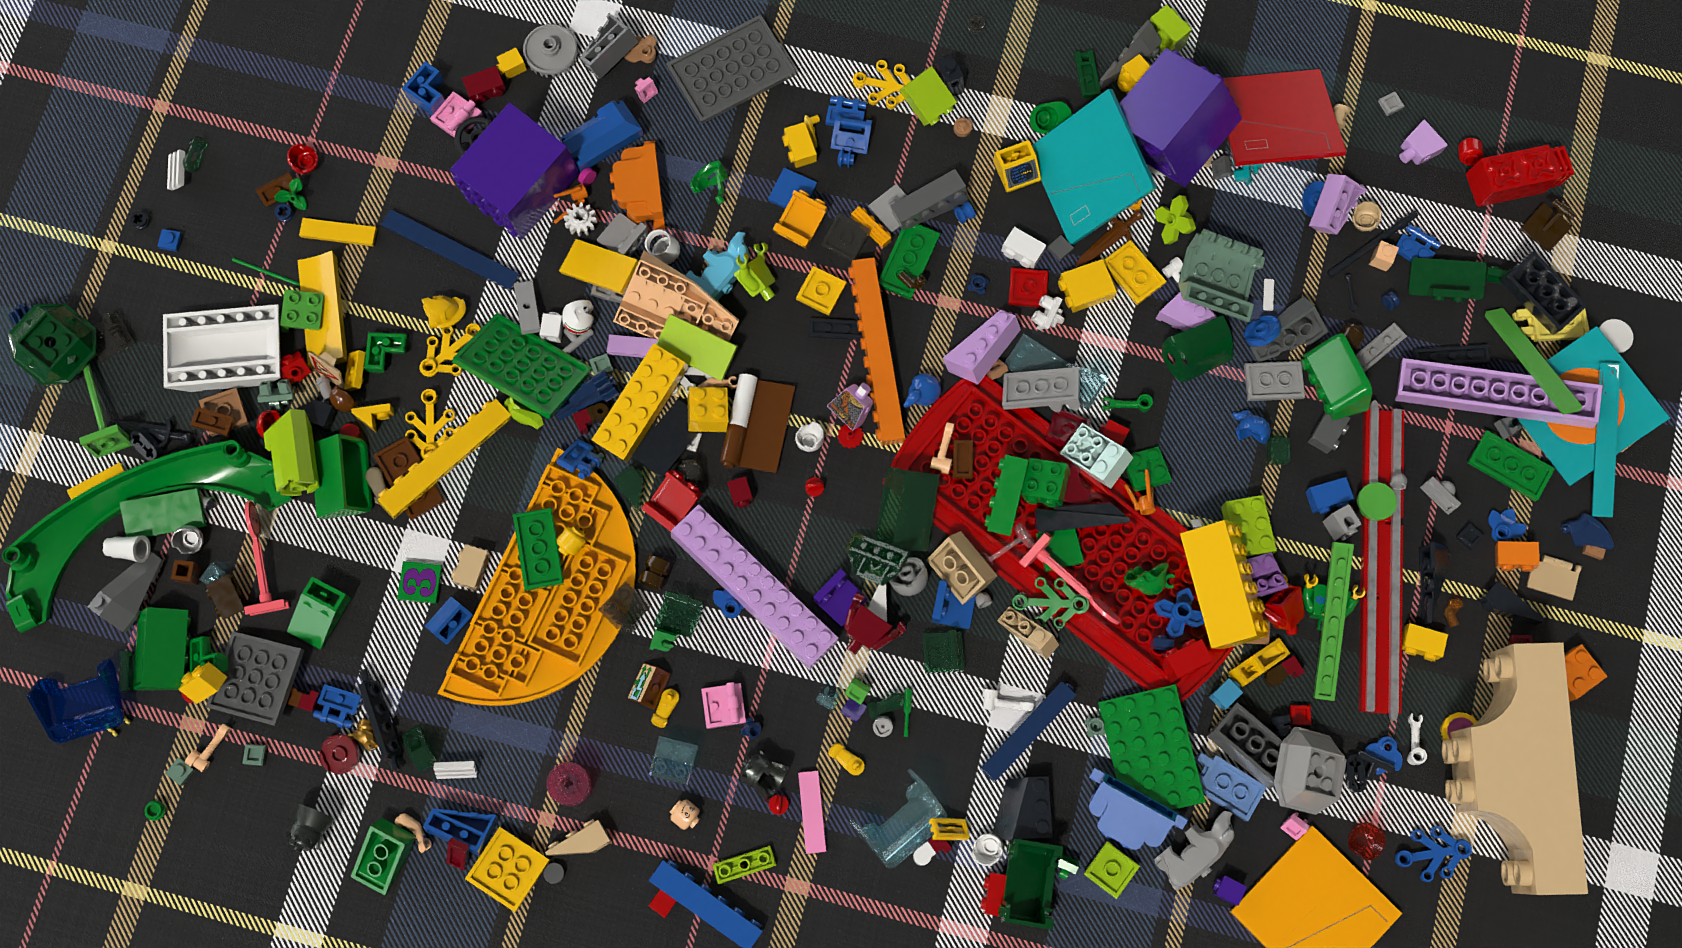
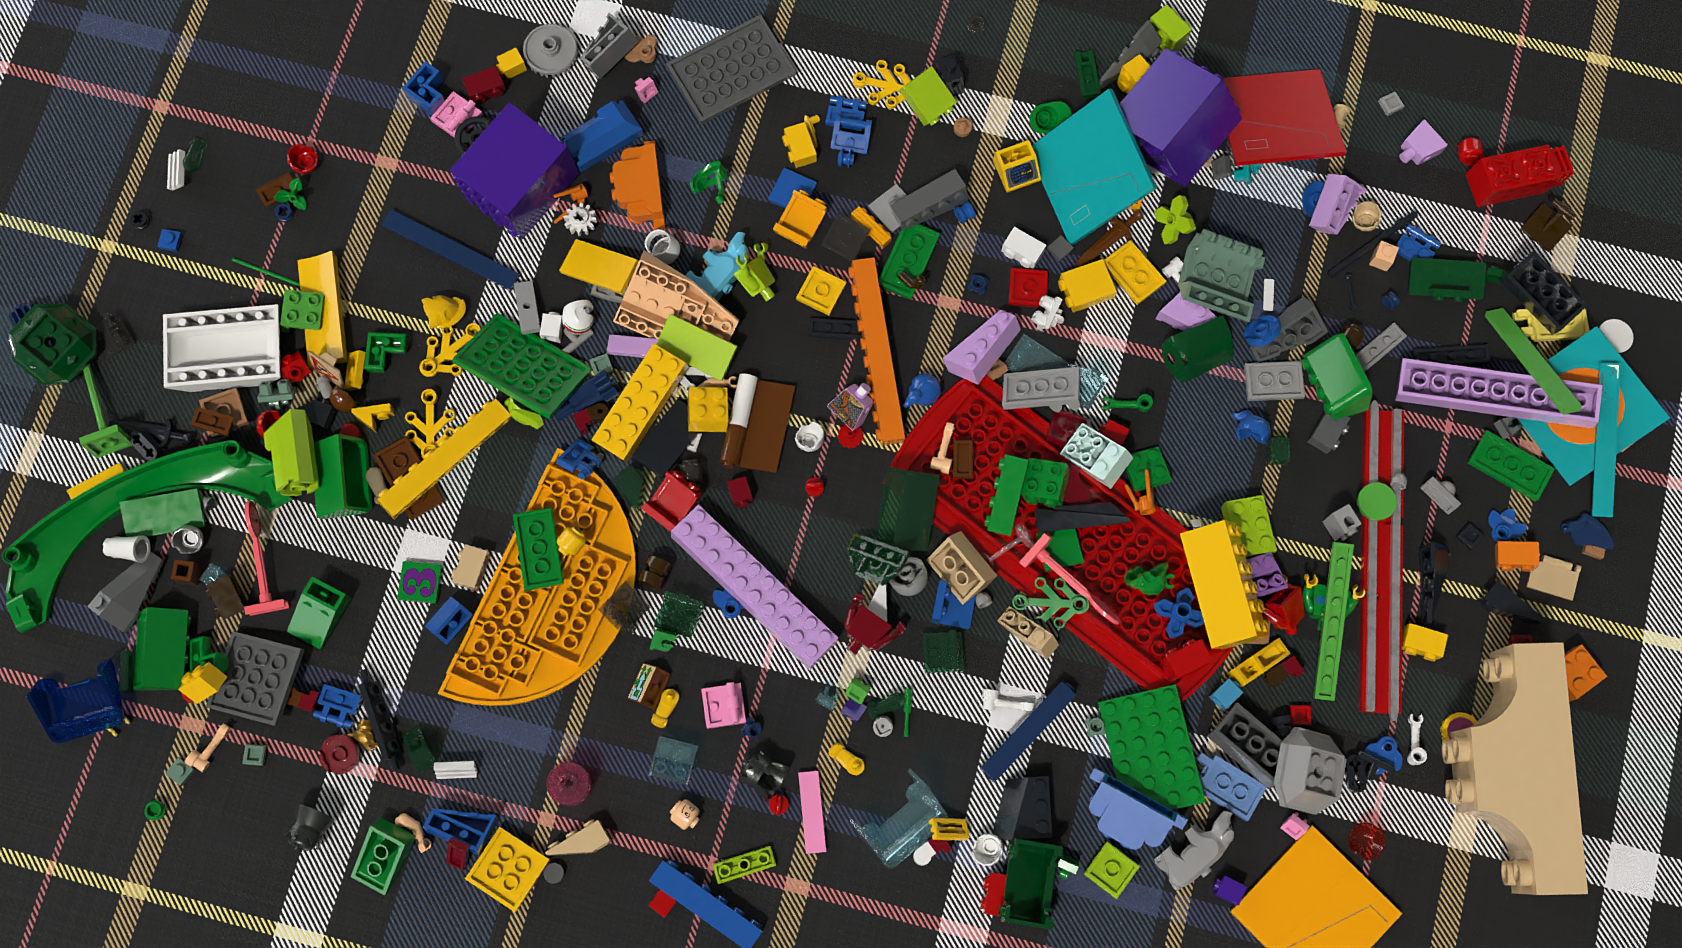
yellow tile [299,218,377,247] -> none
dark pink tile [578,167,596,186] -> none
light grey bracket [597,213,649,257] -> none
dark purple bracket [813,569,868,627] -> none
dark blue plate [1151,635,1174,651] -> none
blue brick [1305,477,1354,514] -> none
blue plant [1395,826,1472,882] -> none
clear orange arm [1444,598,1463,628] -> none

